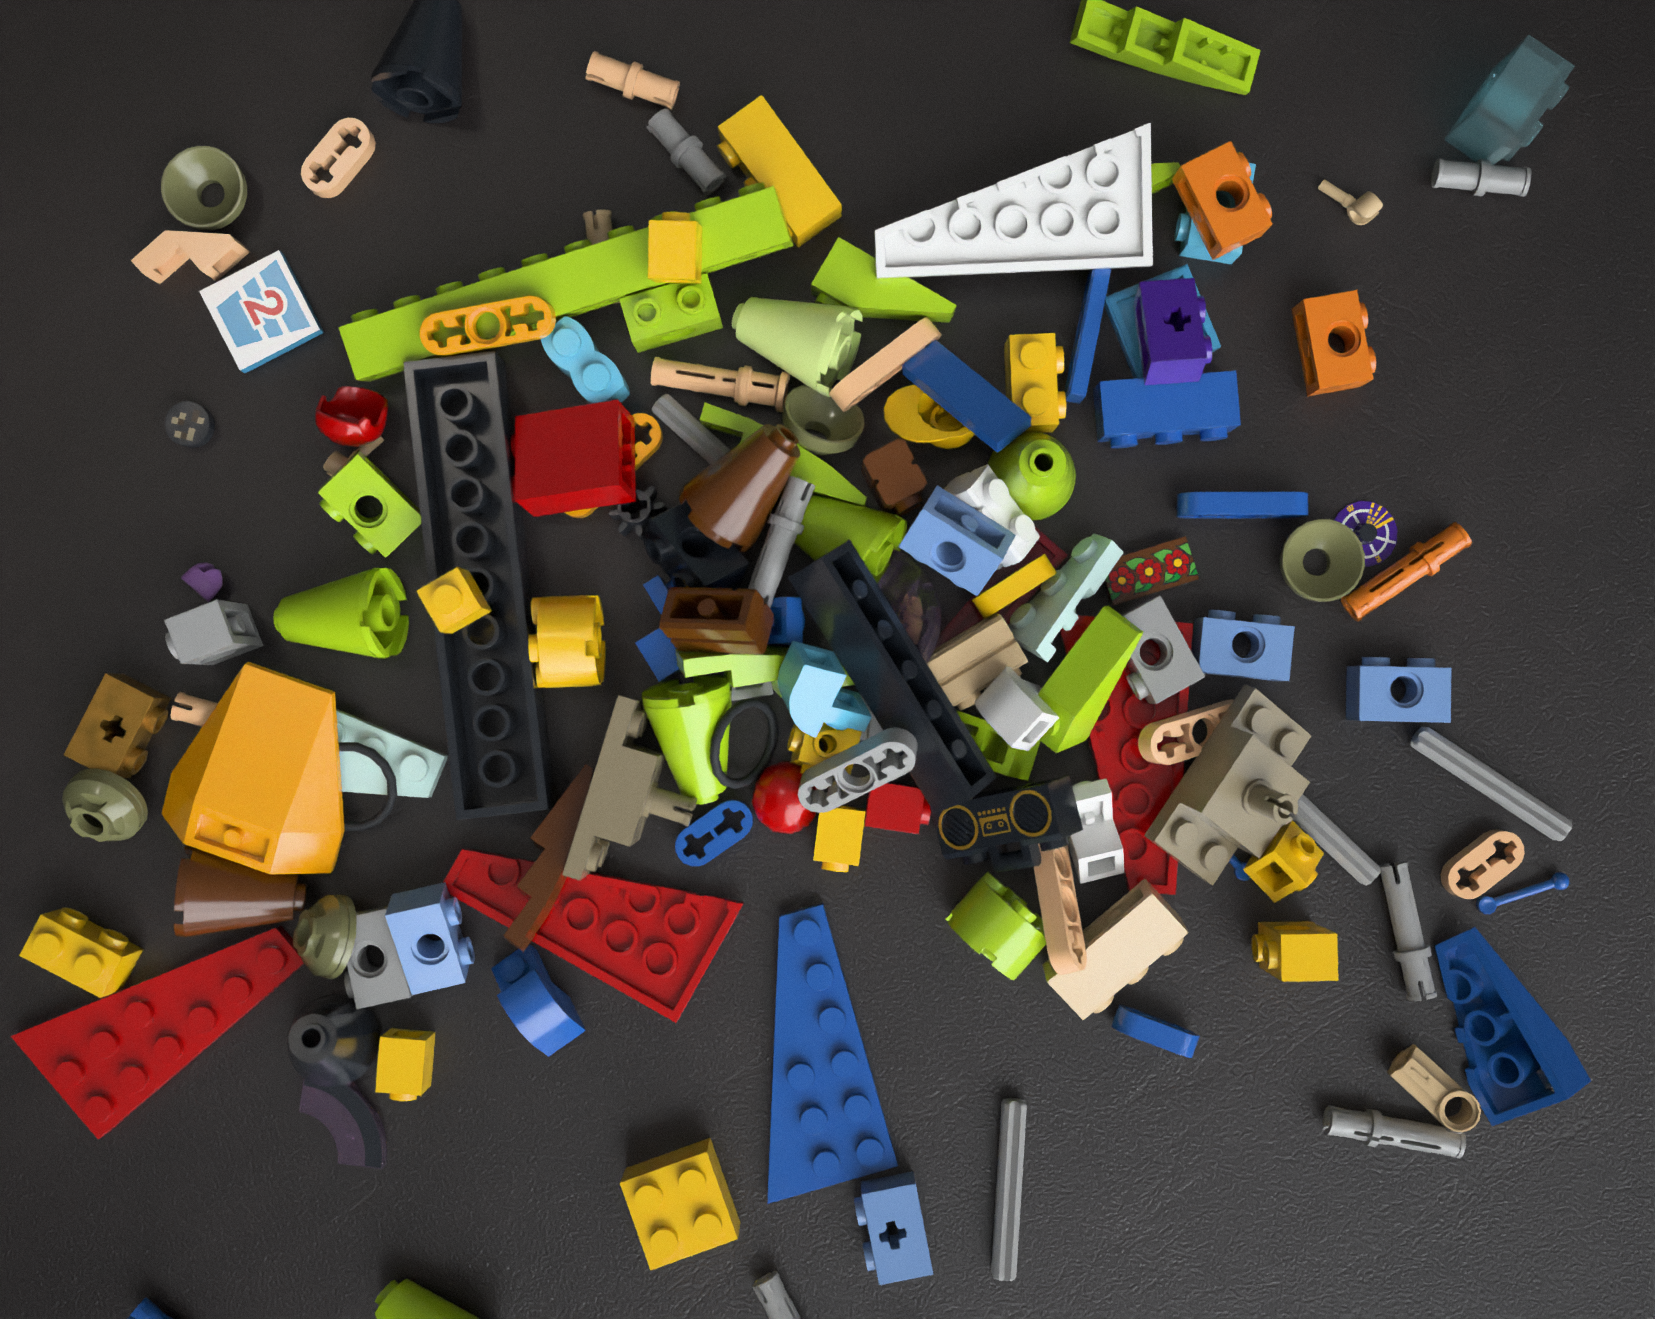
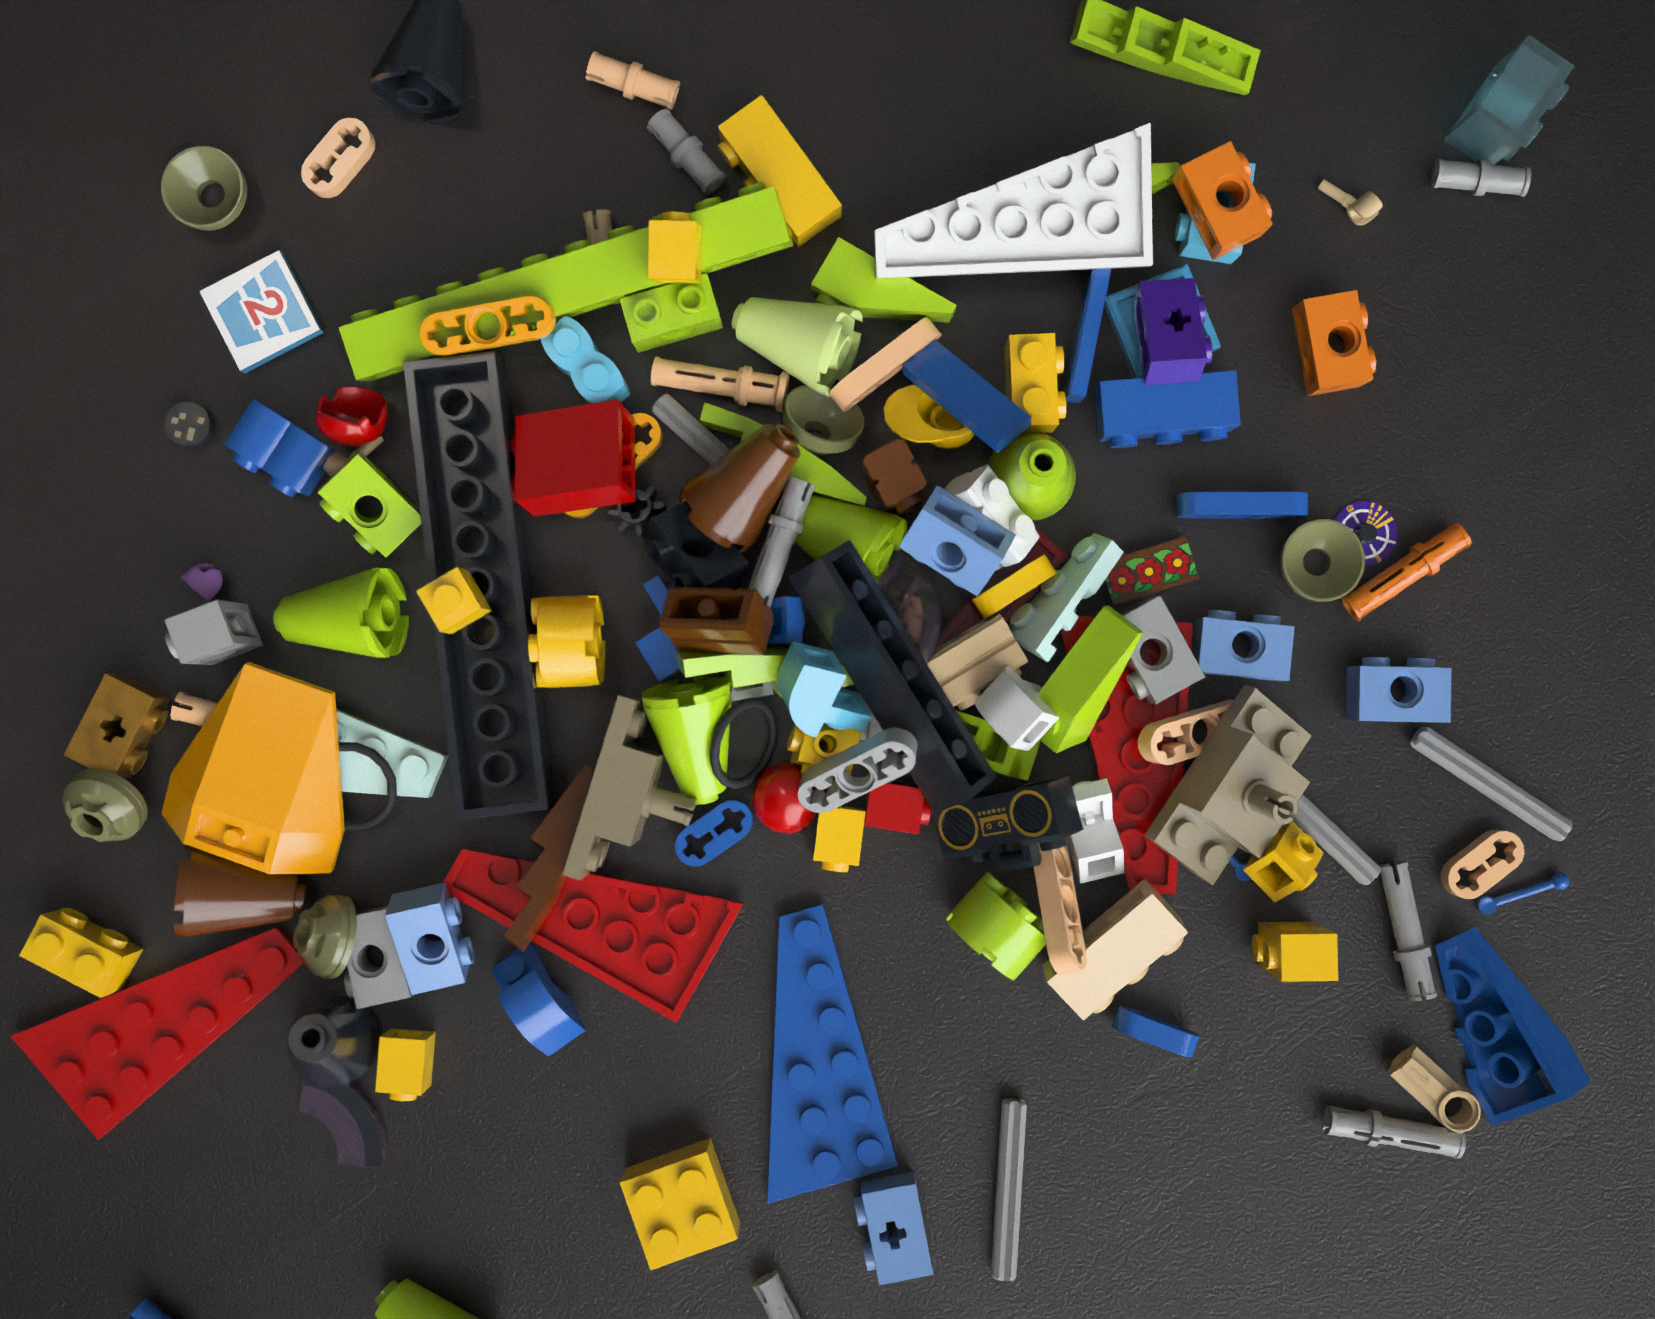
light nougat slope [131,230,250,284] -> none
none -> blue brick [224,398,338,498]

